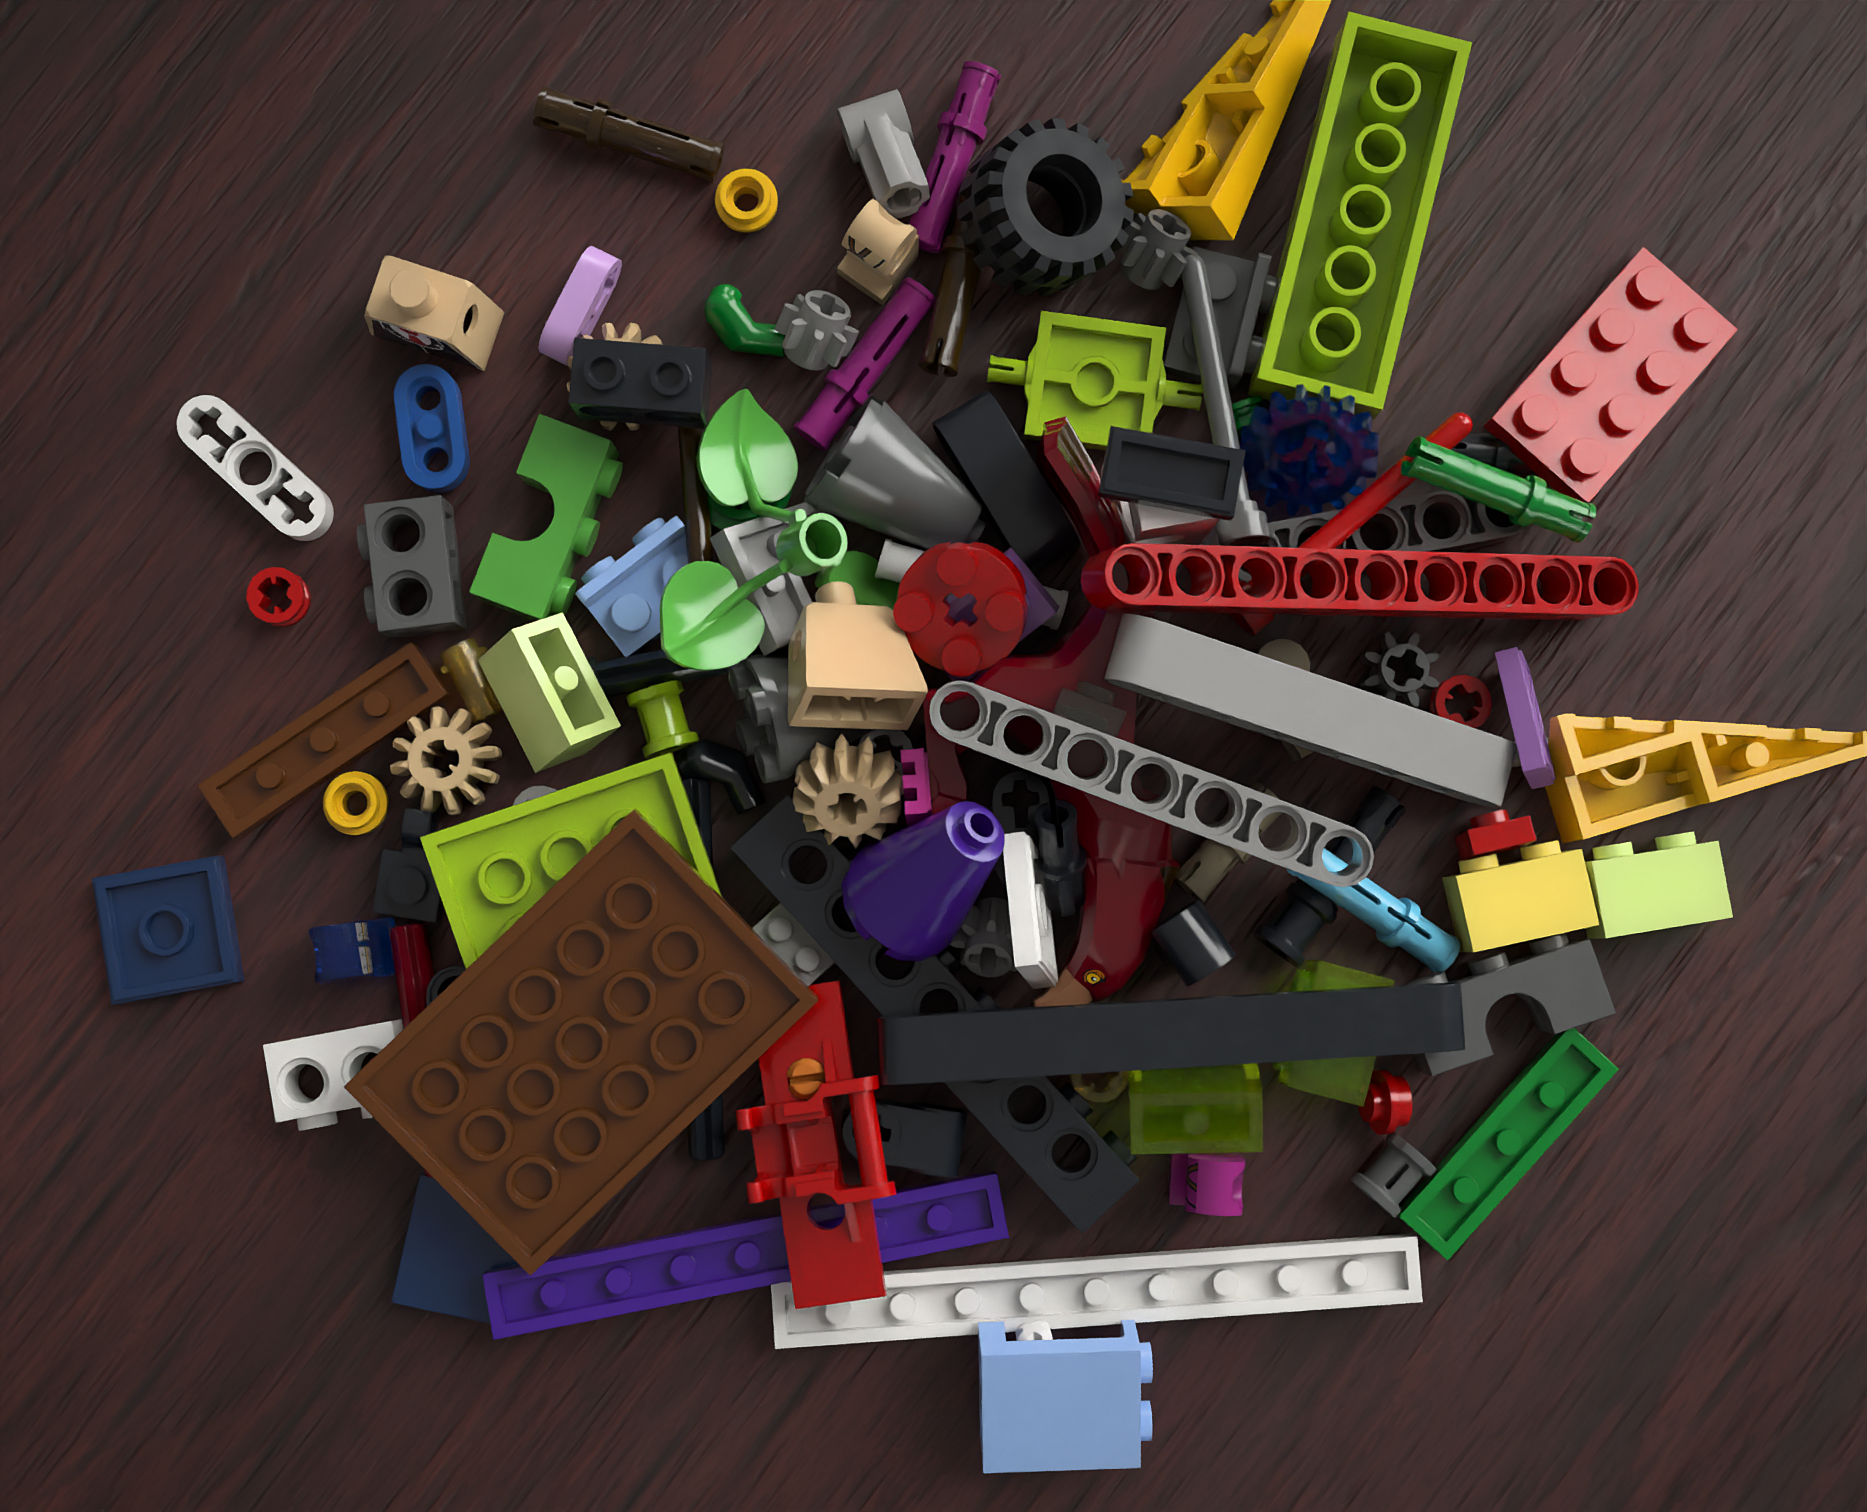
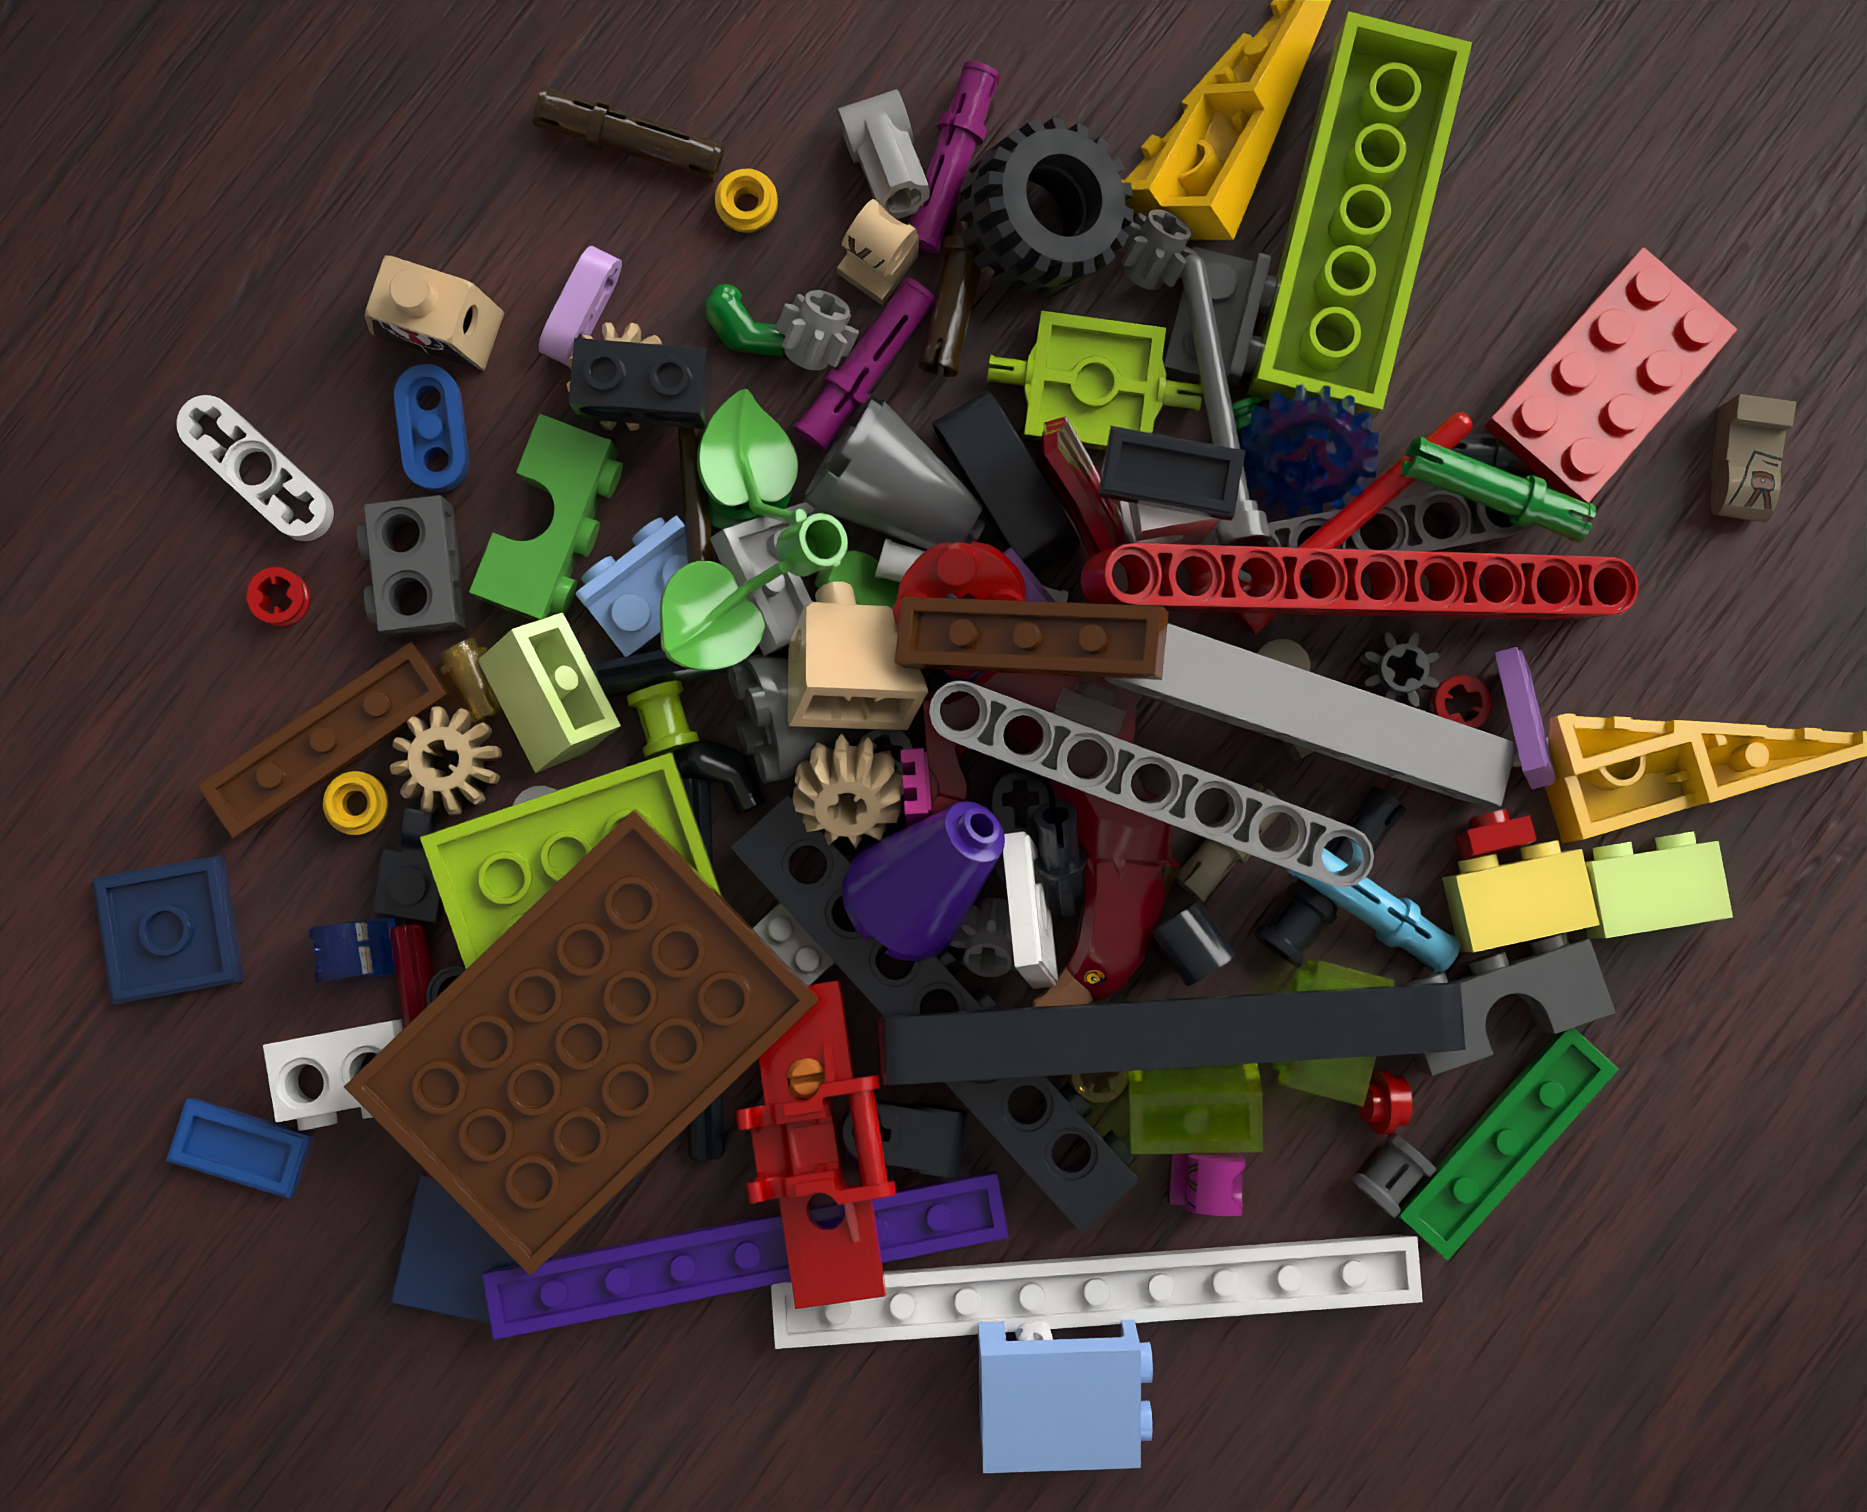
none -> blue tile [166,1097,314,1198]
none -> reddish brown plate [895,597,1169,680]
none -> dark tan leg [1710,394,1797,522]

